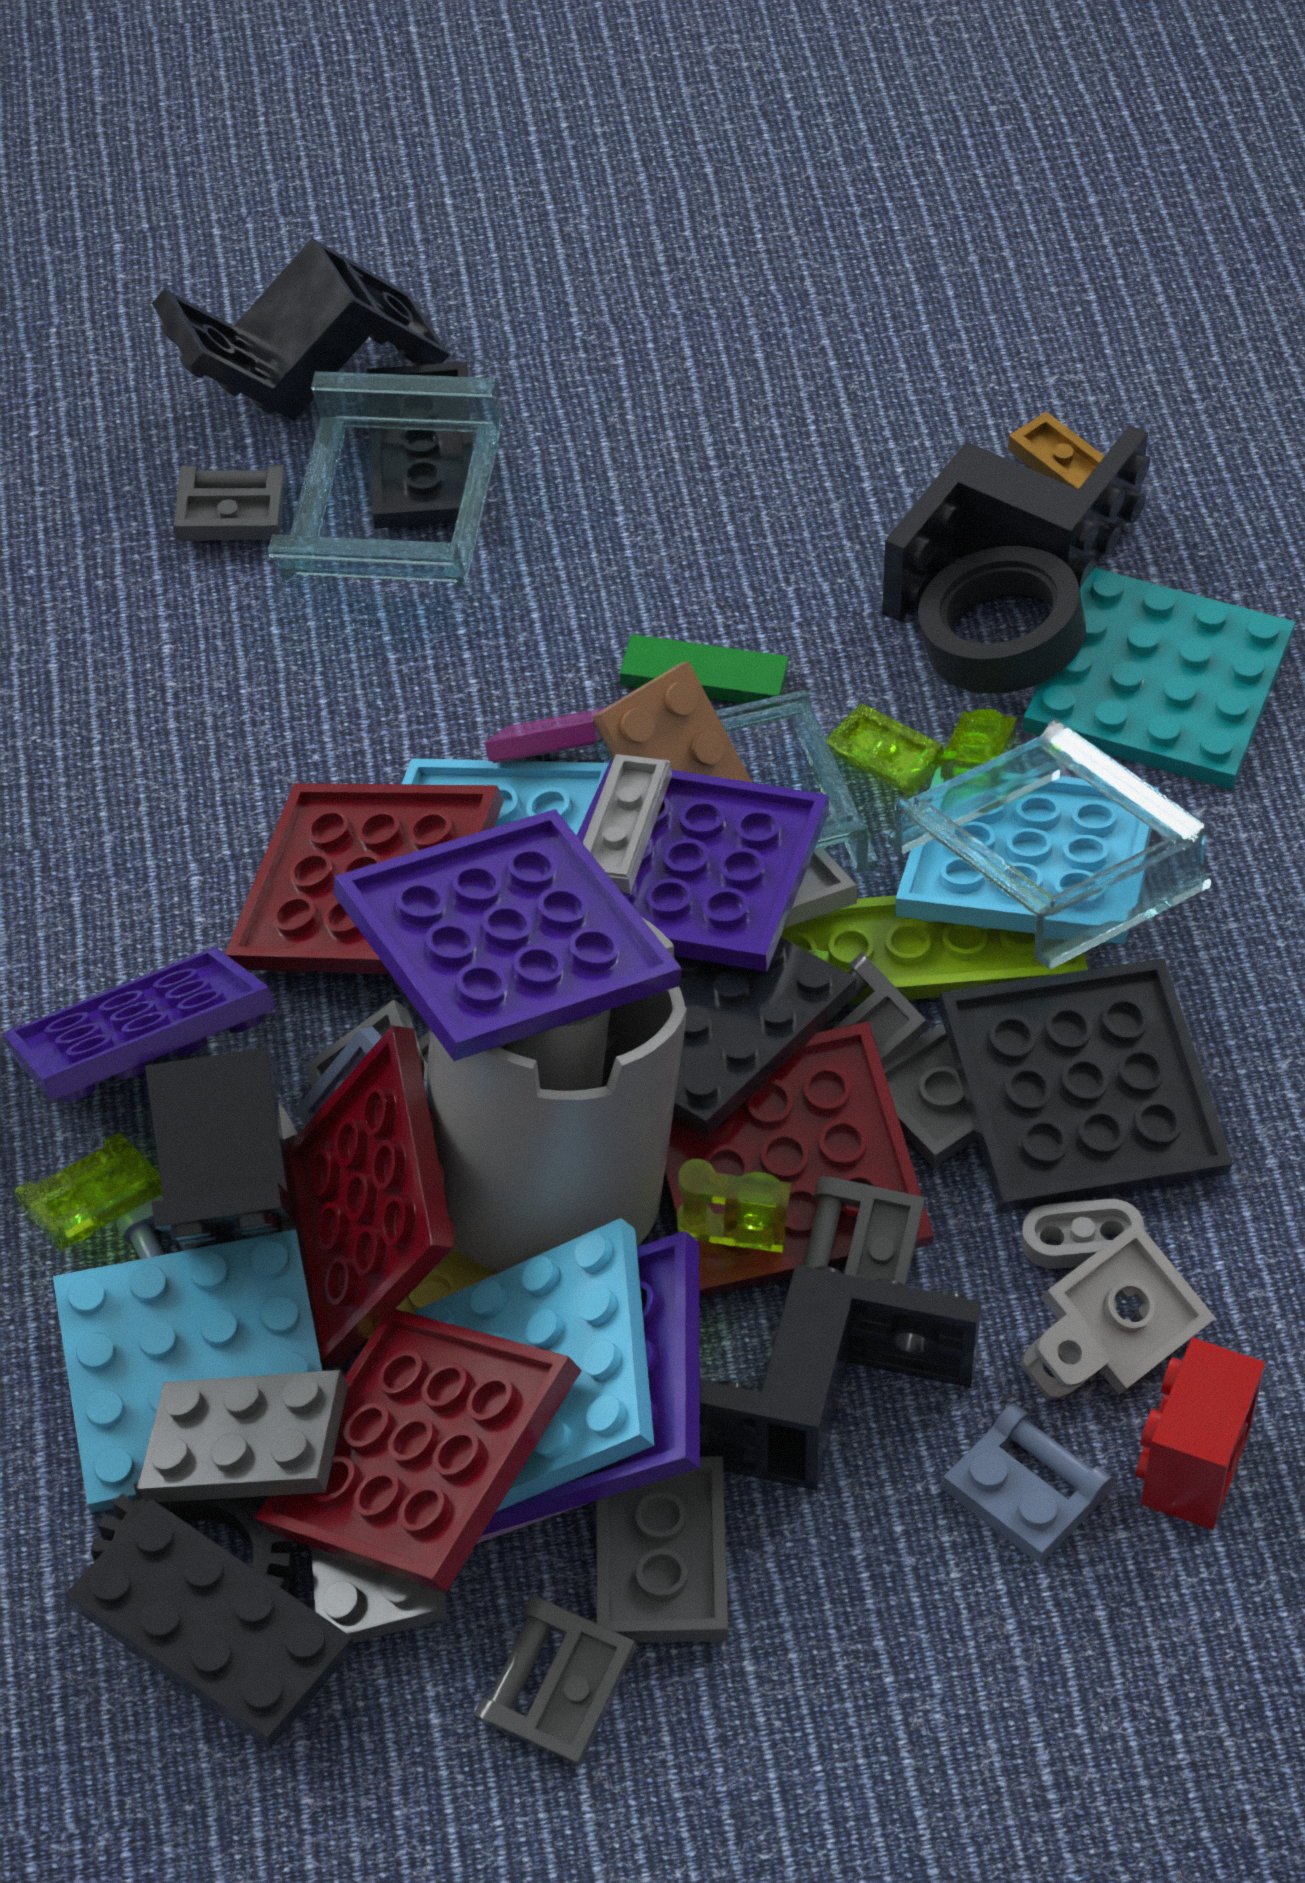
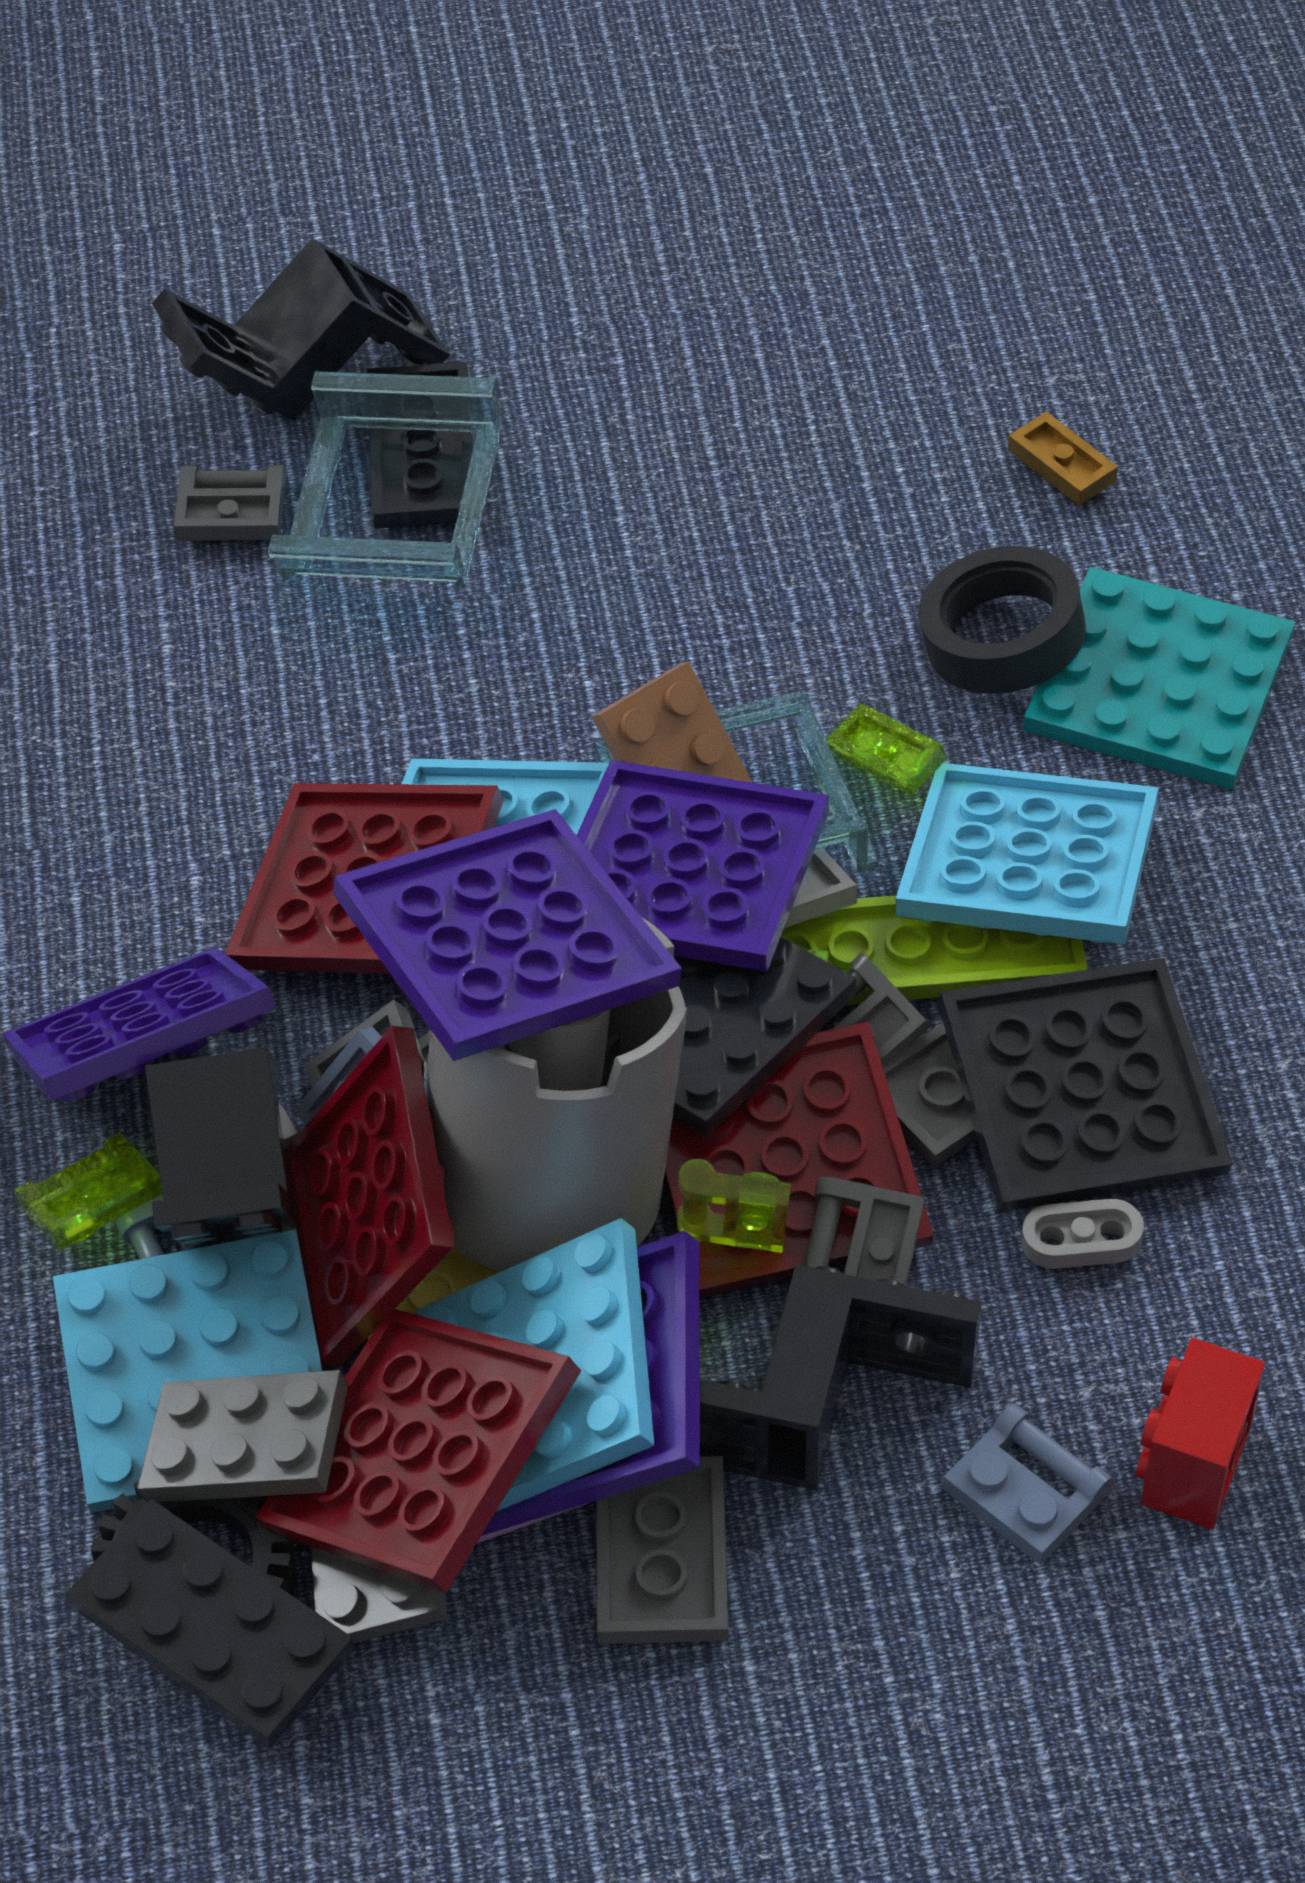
dark grey plate [473,1596,637,1767] -> none
magenta tile [485,707,606,763] -> none
light grey tile [583,754,672,894] -> none
green tile [620,634,789,709] -> none
black bracket [882,425,1150,622] -> none
clear light blue piece [888,717,1211,969] -> none
clear neon green plate [941,709,1017,785] -> none
light grey plate [1020,1221,1215,1400] -> none

